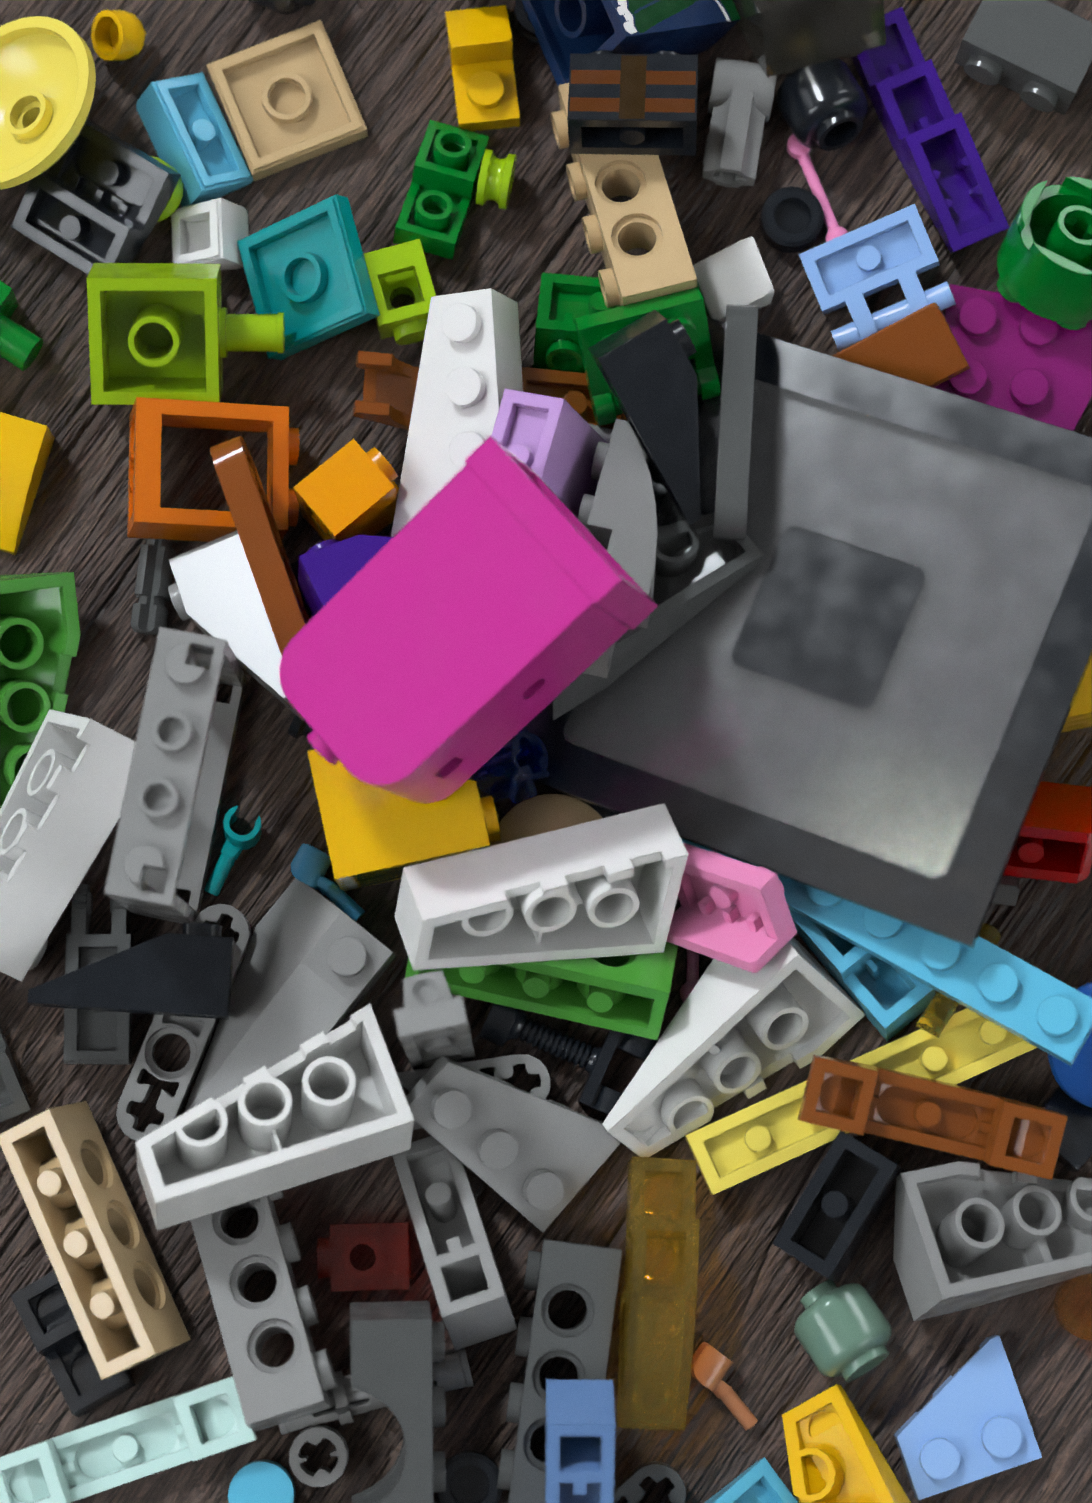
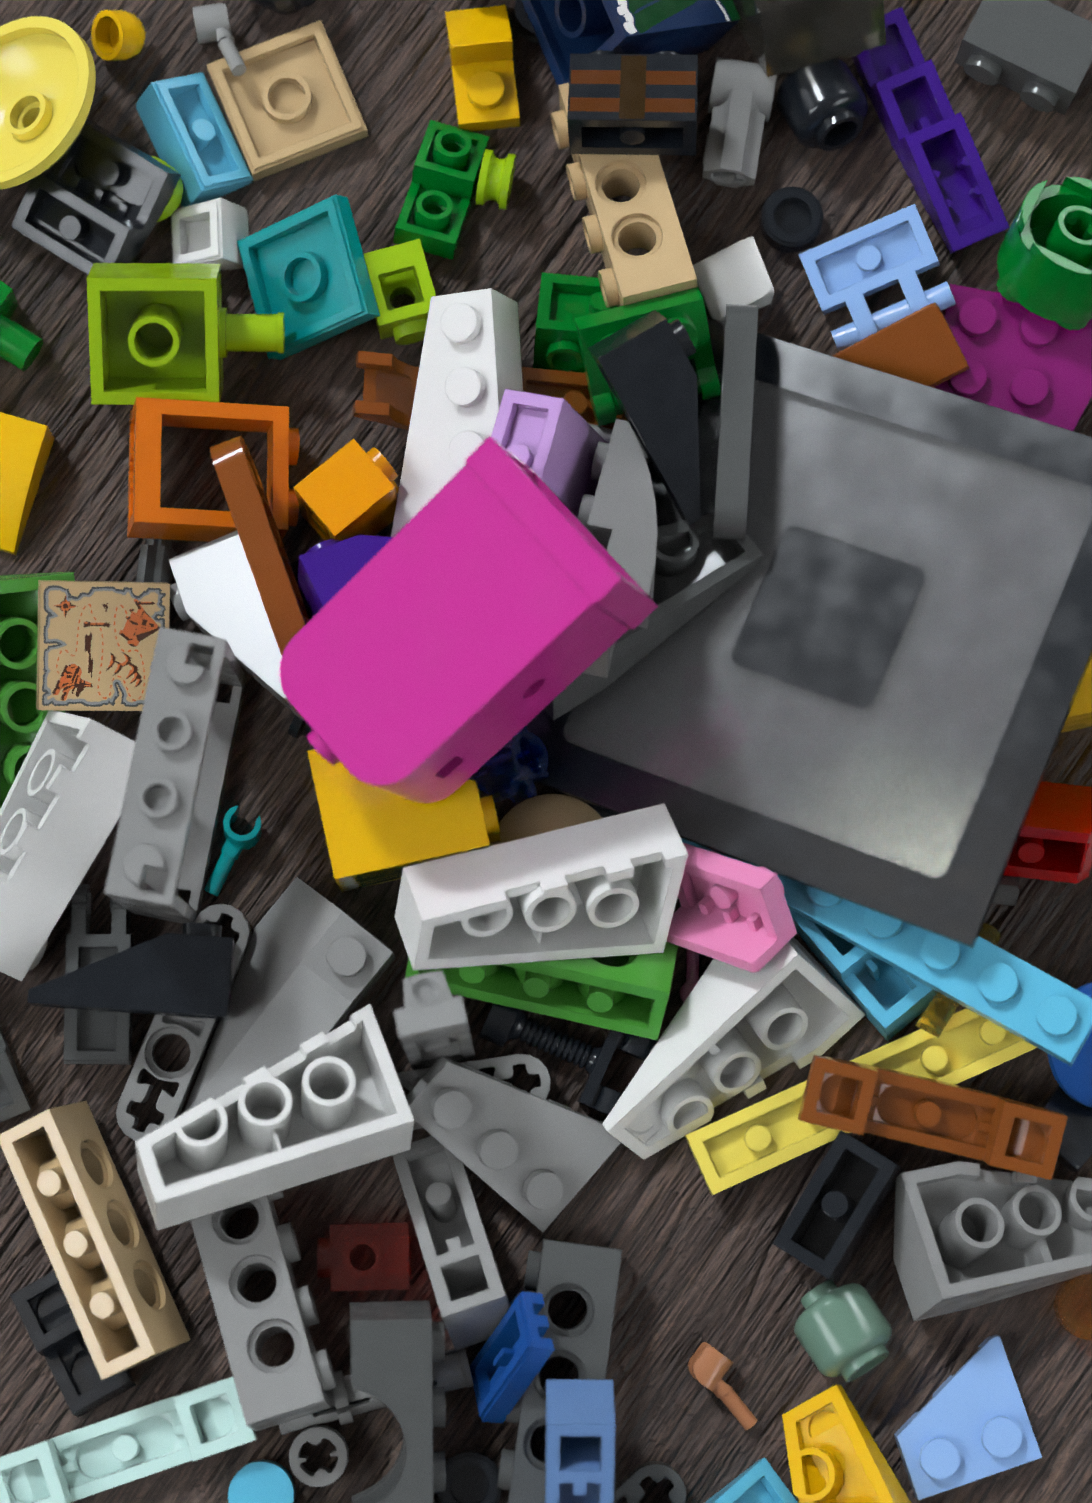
dark azure hand [291,843,365,922] -> none
clear yellow slope [617,1156,700,1431] -> none
bright pink hinge [786,134,848,242] -> none
none -> tan tile [36,580,170,711]
none -> light grey hand [193,3,246,76]
none -> blue tile [470,1291,554,1423]

